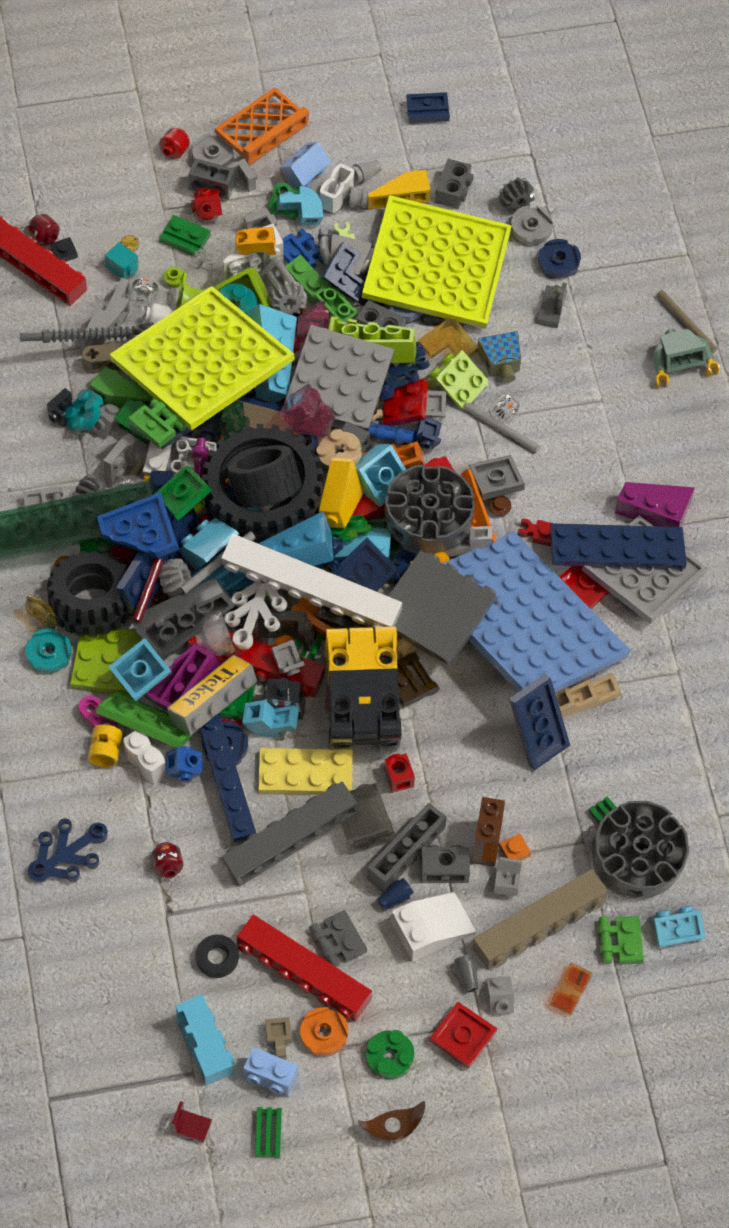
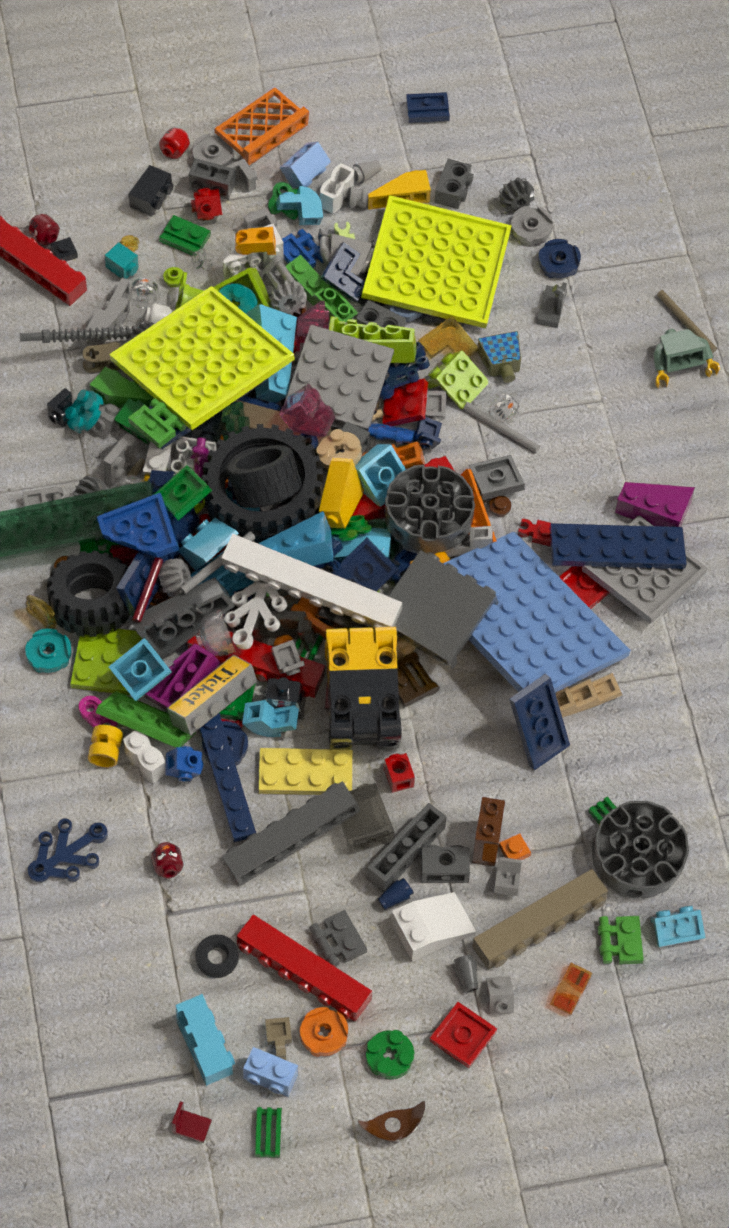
none -> black brick [128,165,174,216]

